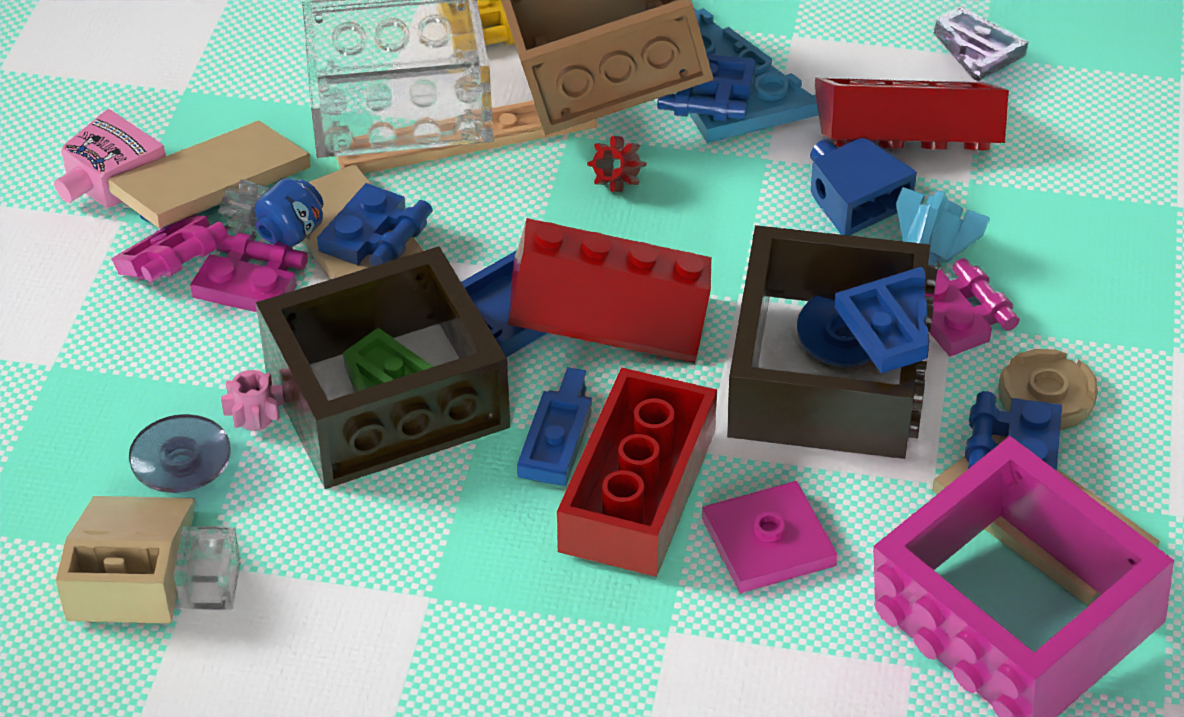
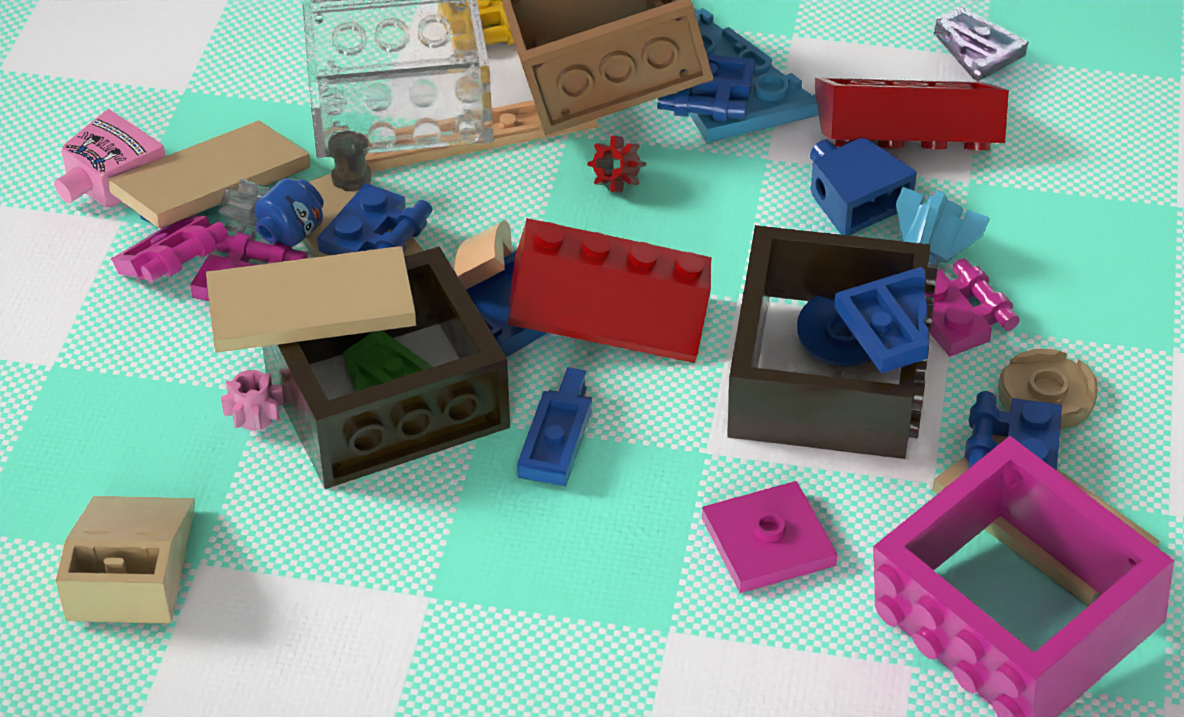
dish [129,414,231,493] -> none
clear brick [174,526,241,610] -> none
red brick [557,367,717,577] -> none
none -> tan tile [206,246,416,353]
none -> clear smoke bush [328,131,372,191]
none -> light nougat slope [454,219,512,289]

